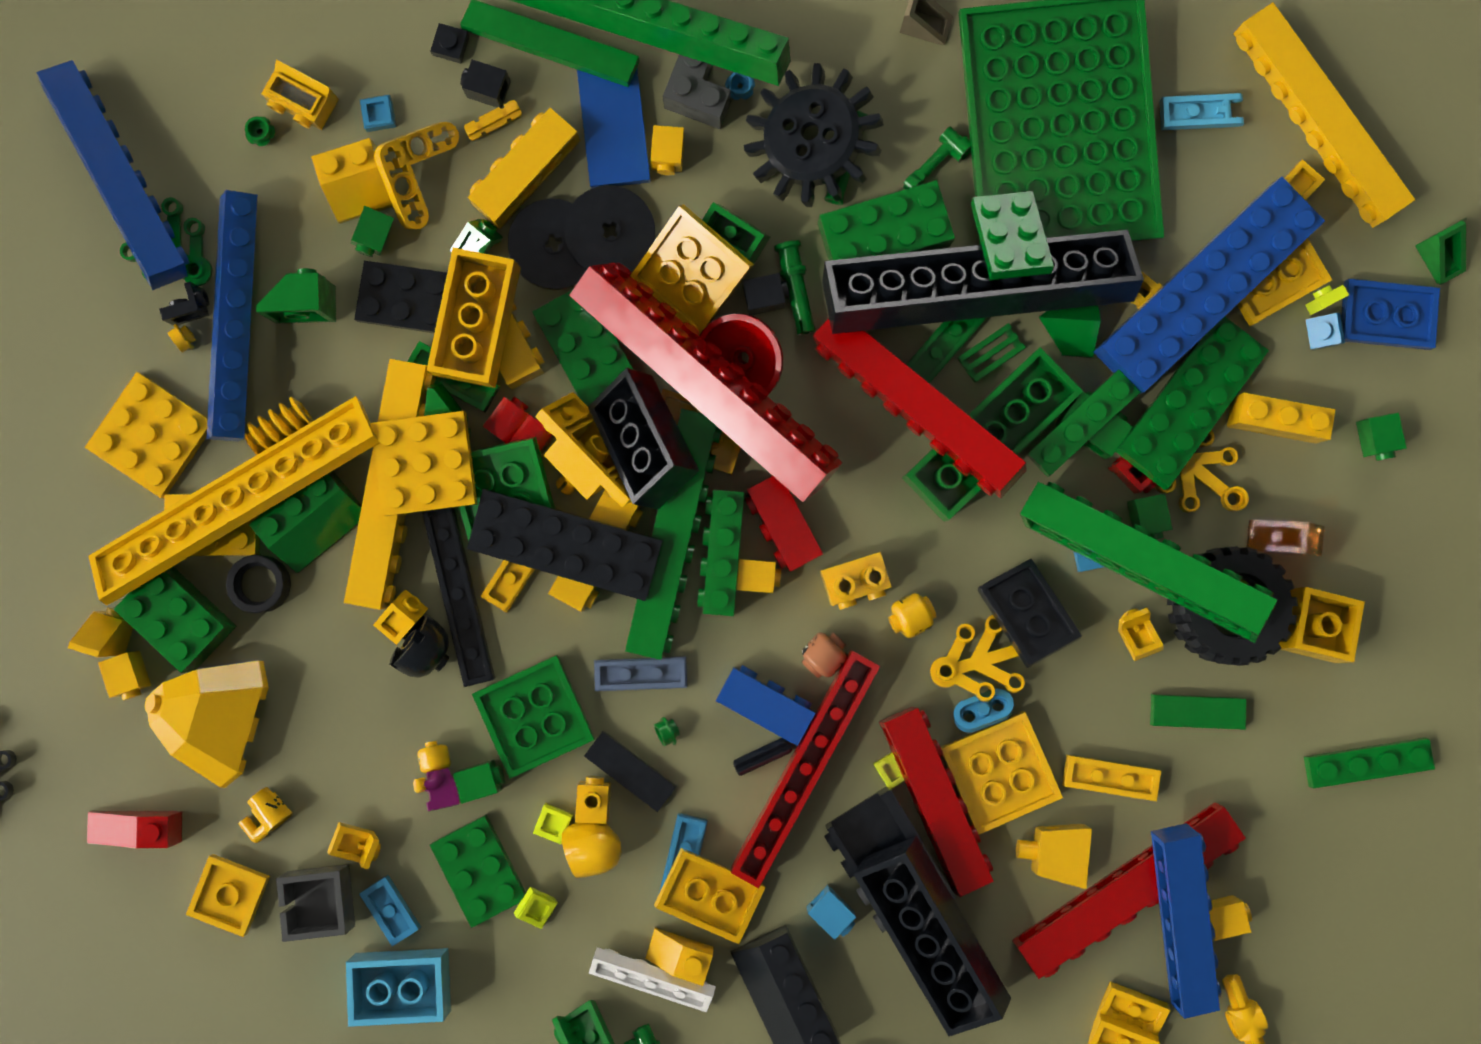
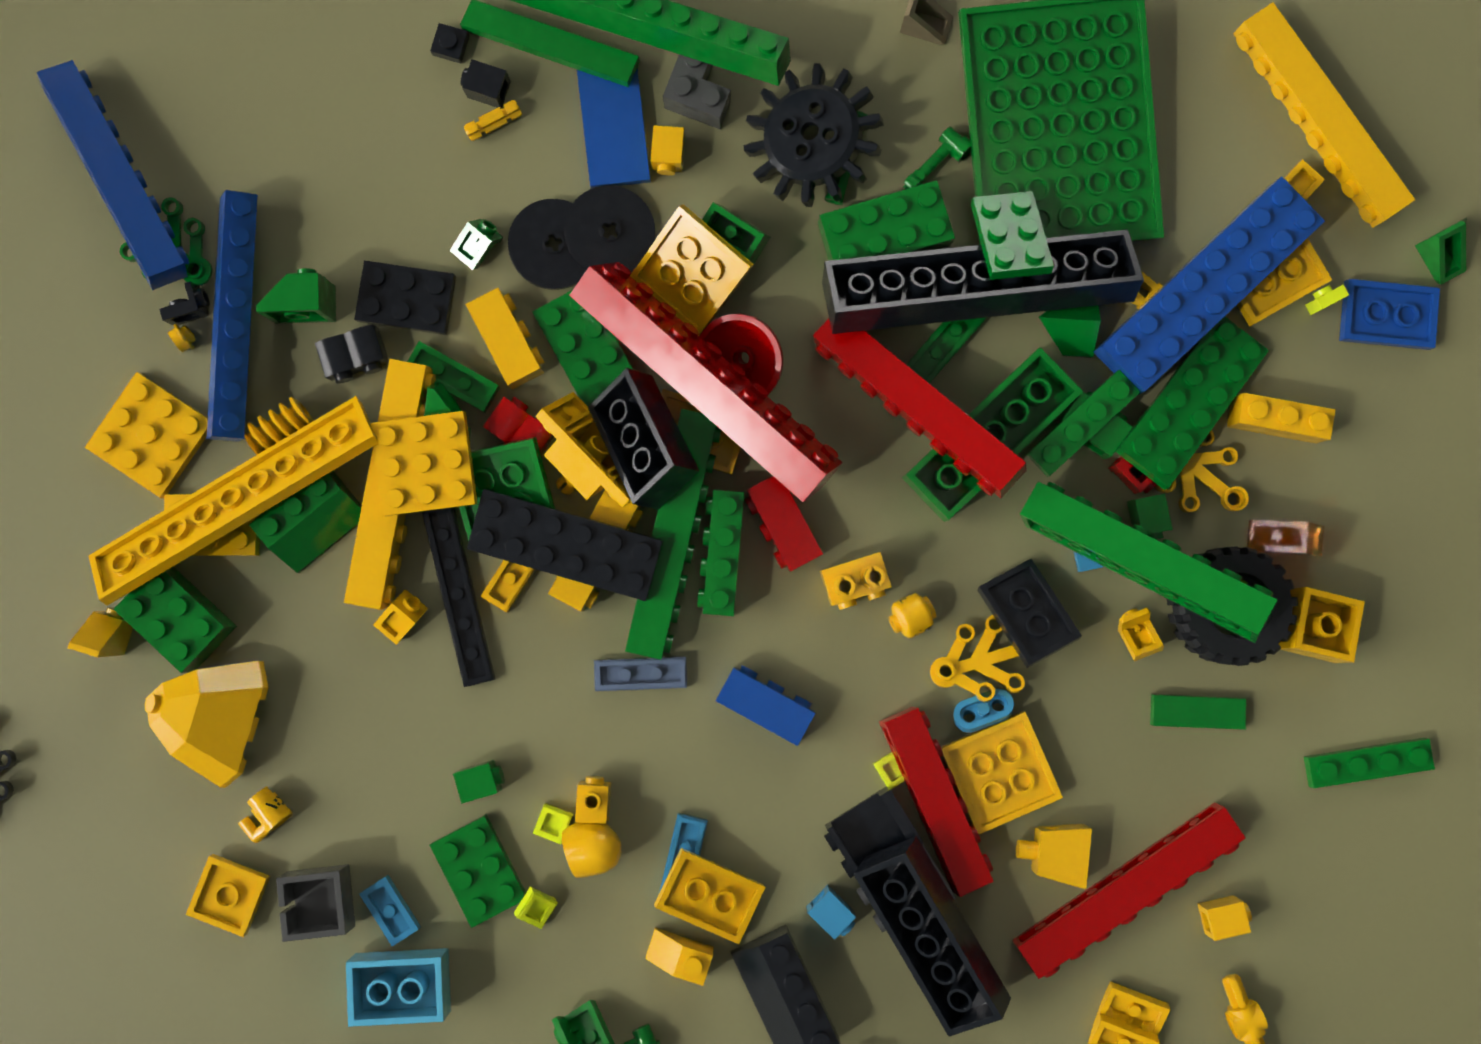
red slope [87,811,183,848] -> none
yellow brick [98,651,151,701] -> none
black tyre [226,555,291,613] -> none
green plate [245,116,275,146] -> none
yellow window [261,59,339,130] -> none
yellow slope [311,138,393,224] -> none
yellow bracket [327,822,381,869] -> none
green brick [351,206,394,257] -> none
dark azure tile [360,95,397,132] -> none
yellow beam [374,122,459,229] -> none
black cylinder [389,615,449,678] -> none
piece [413,741,460,812] -> none
yellow brick [426,247,521,388] -> none
yellow brick [467,108,580,229] -> none
green plate [472,655,595,779] -> none
black tile [584,730,676,812] -> none
white plate [589,947,716,1012] -> none
green plate [654,717,680,746] -> none
dark azure plate [725,72,755,100] -> none
red brick [731,650,880,889] -> none
black axle [733,738,792,776] -> none
yellow brick [736,559,781,593] -> none
black brick [743,273,790,316] -> none
green pin [774,240,816,335] -> none
nougat head [802,632,847,678] -> none
green tile [957,323,1026,383] -> none
yellow plate [1062,755,1161,802] -> none
blue brick [1151,823,1222,1019] -> none
medium azure hinge [1159,93,1244,130] -> none
plate [1306,313,1345,350] -> none
green brick [1356,412,1407,461] -> none
none -> black brick [315,324,389,384]

